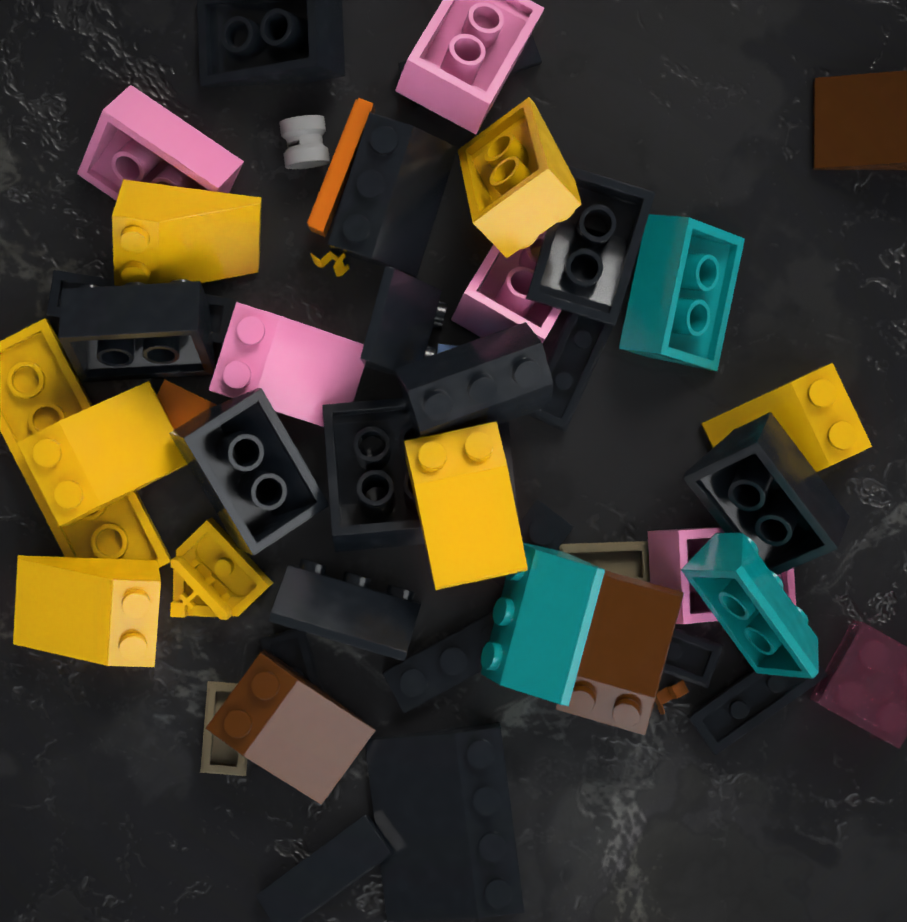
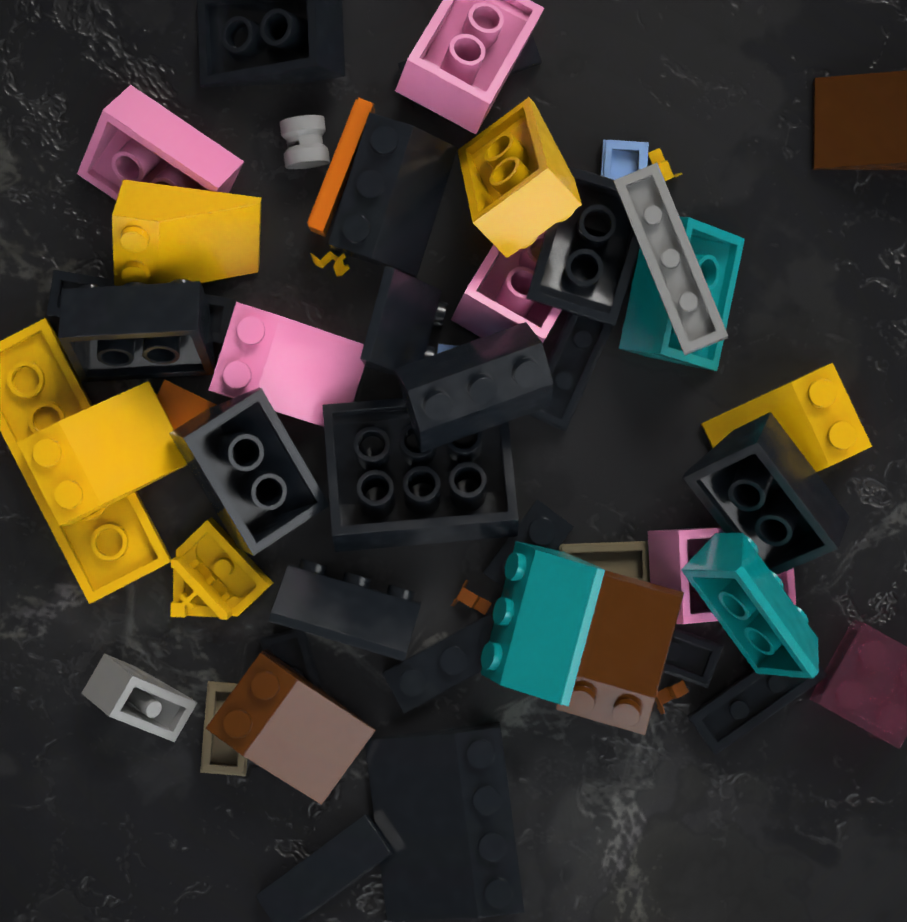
yellow slope [13,555,161,667] -> none
yellow slope [404,421,528,590] -> none
none -> light grey slope [81,653,197,742]
none -> dark orange piece [451,580,492,615]
none -> light blue tile [600,139,649,180]
none -> light grey plate [613,163,728,356]
none -> yellow piece [648,148,683,181]

